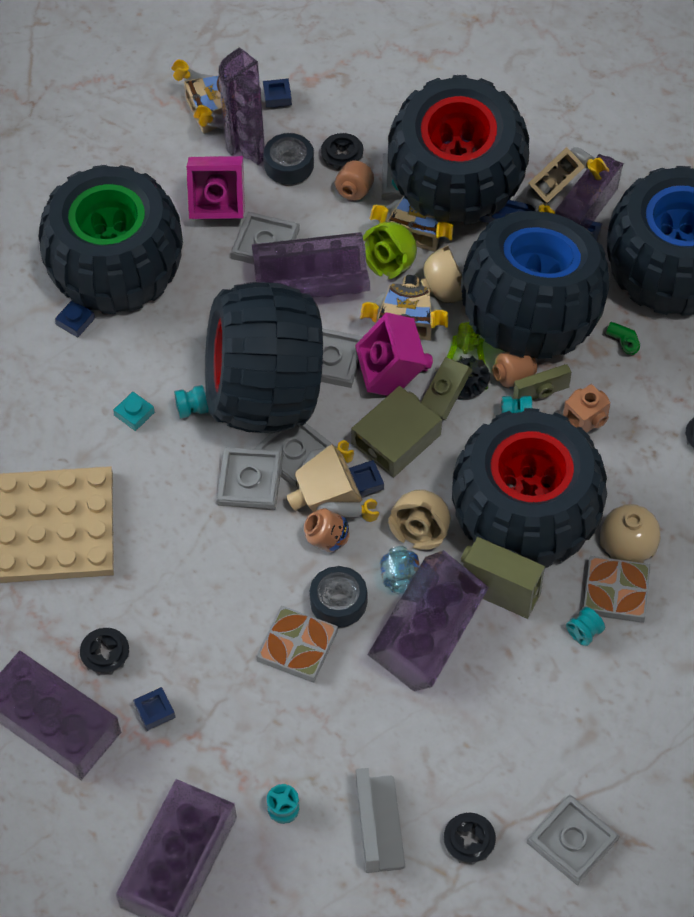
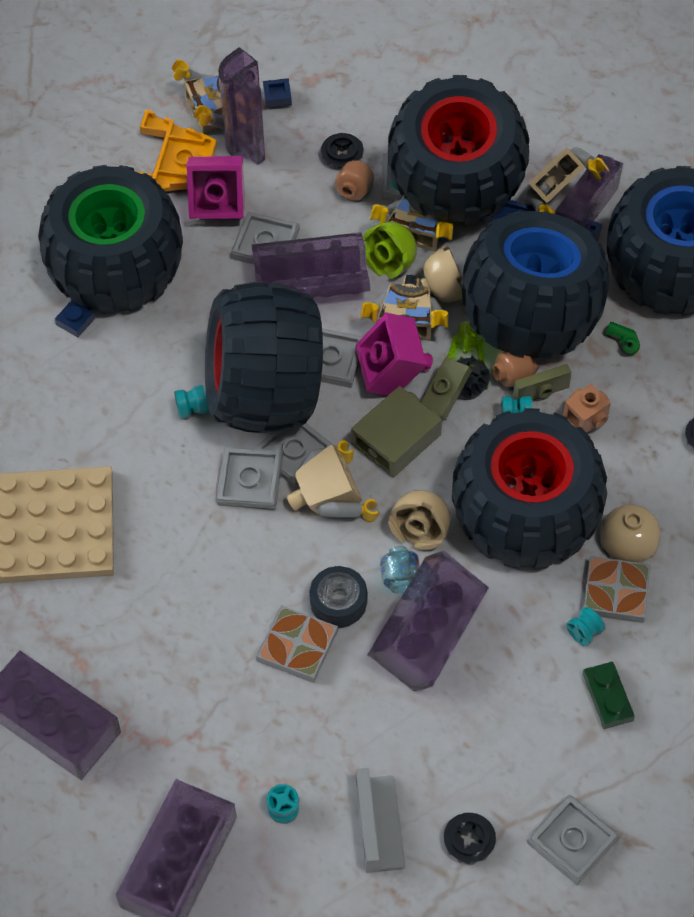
black gear [80,628,129,675] -> none
teal plate [113,391,155,431] -> none
dark blue plate [133,687,176,731] -> none
black wheel [263,133,314,184] -> none
nougat head [304,508,349,552] -> none
dark blue plate [349,460,384,497] -> none
olive brick [459,537,545,619] -> none
none -> light orange wing [135,109,217,192]
none -> dark green plate [583,661,635,729]

